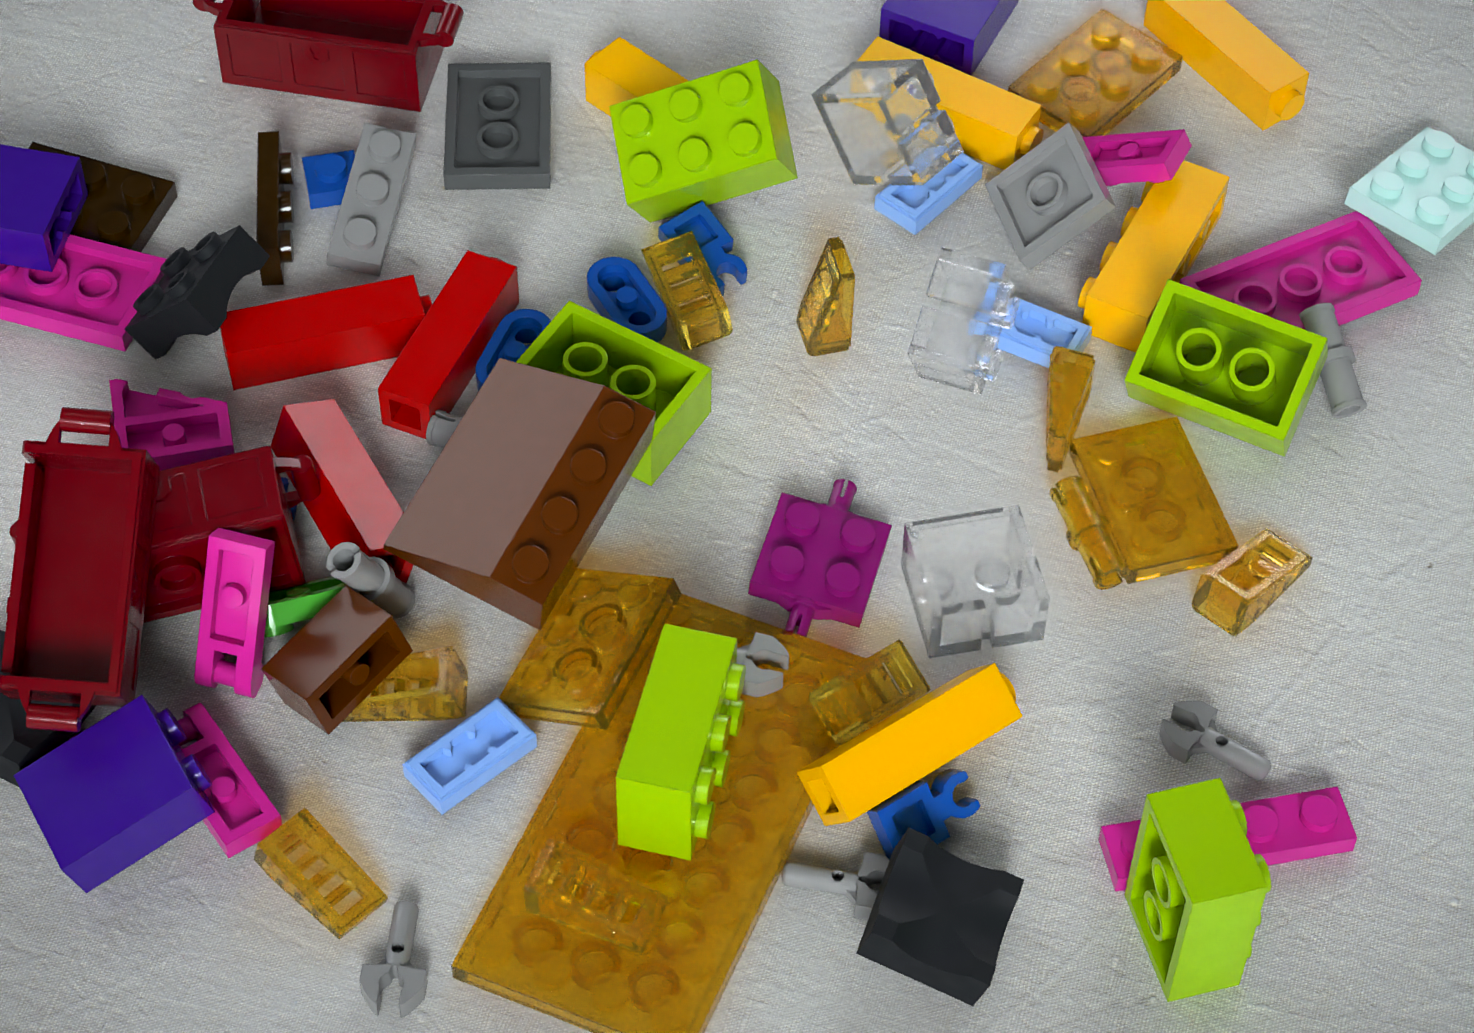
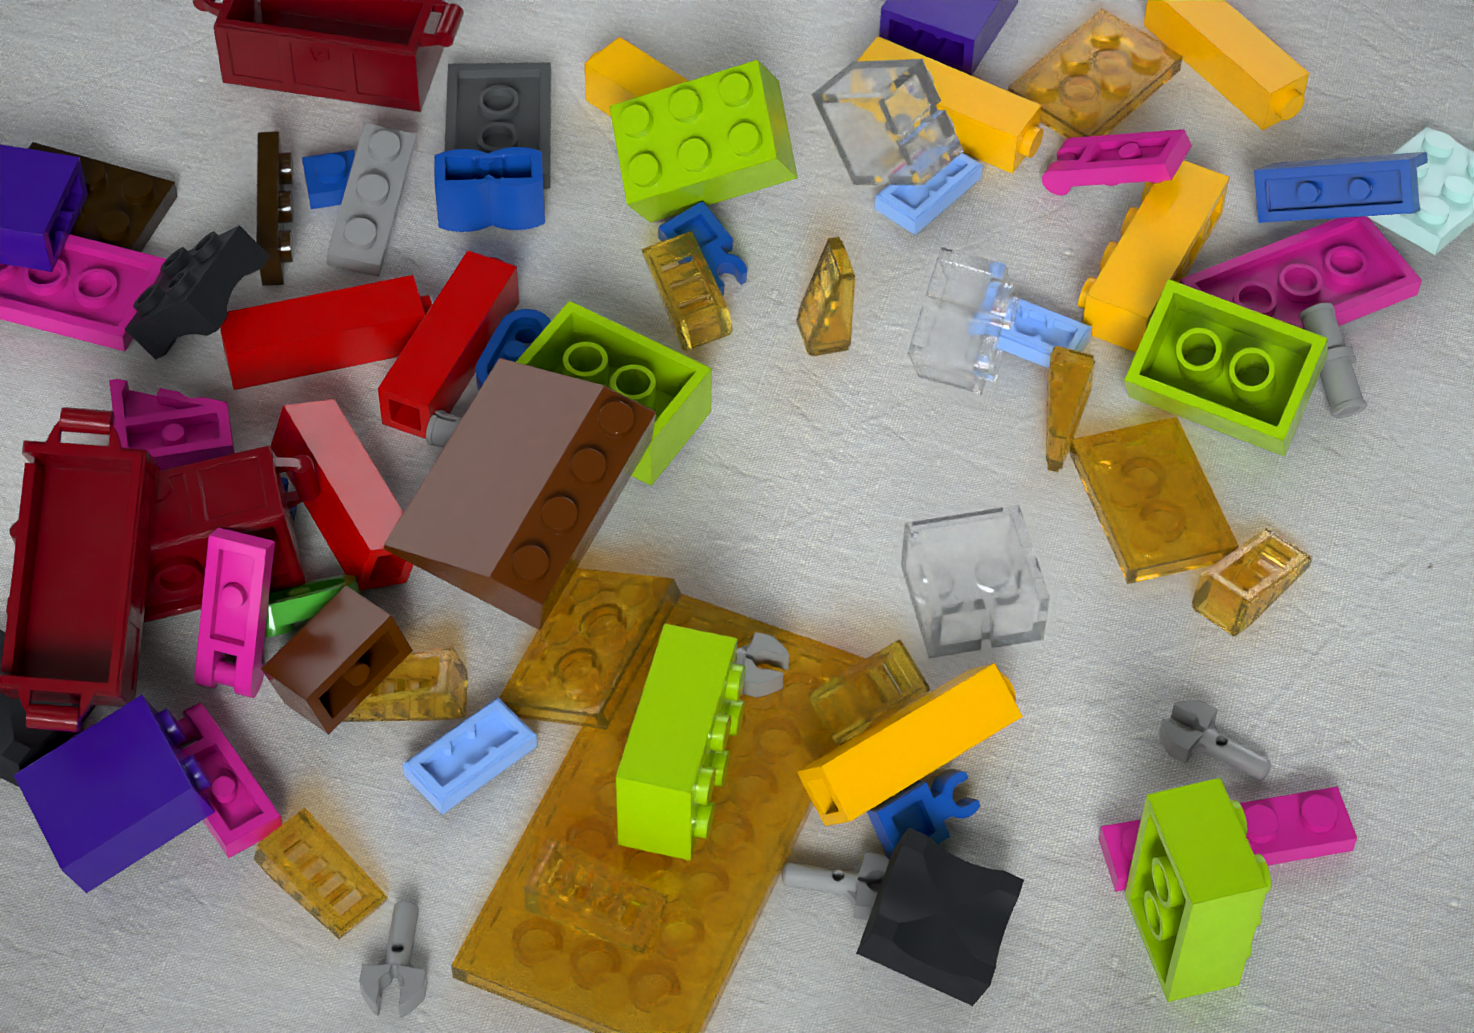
light grey pin [326,542,416,619] -> none
blue plate [587,257,667,342] -> none
magenta plate [748,479,892,646] -> none
light grey plate [985,122,1116,269] -> none
clear yellow pin [1049,476,1129,590] -> none
none -> blue brick [434,147,545,232]
none -> blue panel [1254,152,1428,223]

